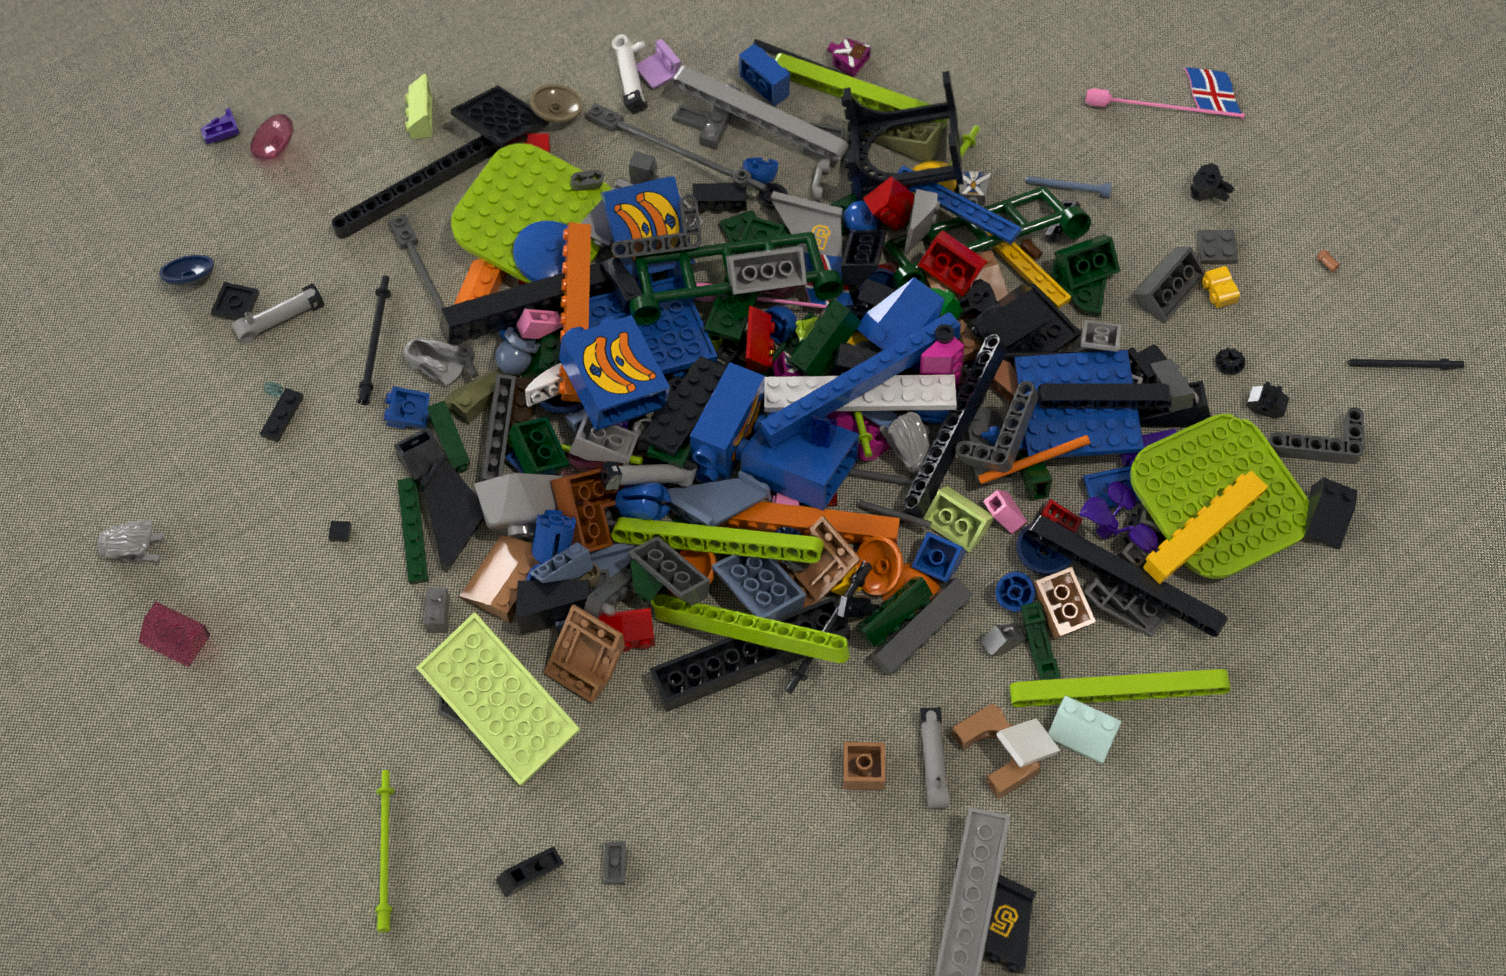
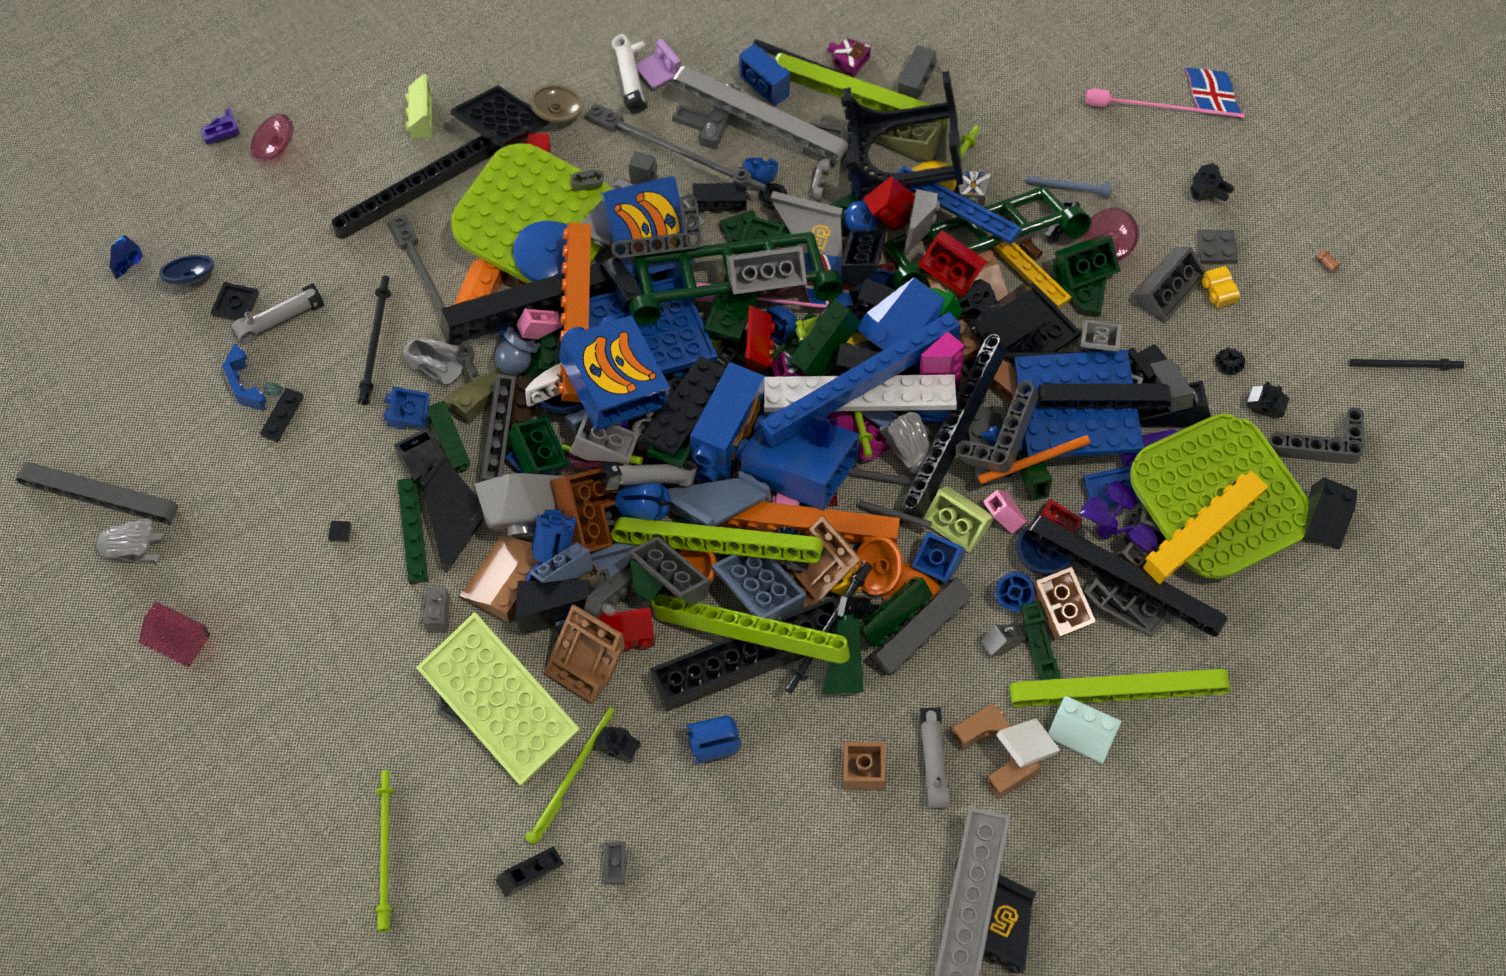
black tile [935,324,954,344] -> none
none -> dark grey beam [15,462,179,524]
none -> clear blue slope [109,235,143,279]
none -> blue slope [222,343,267,411]
none -> lime bar [525,707,615,845]
none -> black hinge [595,726,641,763]
none -> blue cylinder [686,715,741,764]
none -> dark green slope [822,614,864,694]
none -> dark grey brick [897,45,938,99]
none -> clear pink dish [1084,208,1139,261]

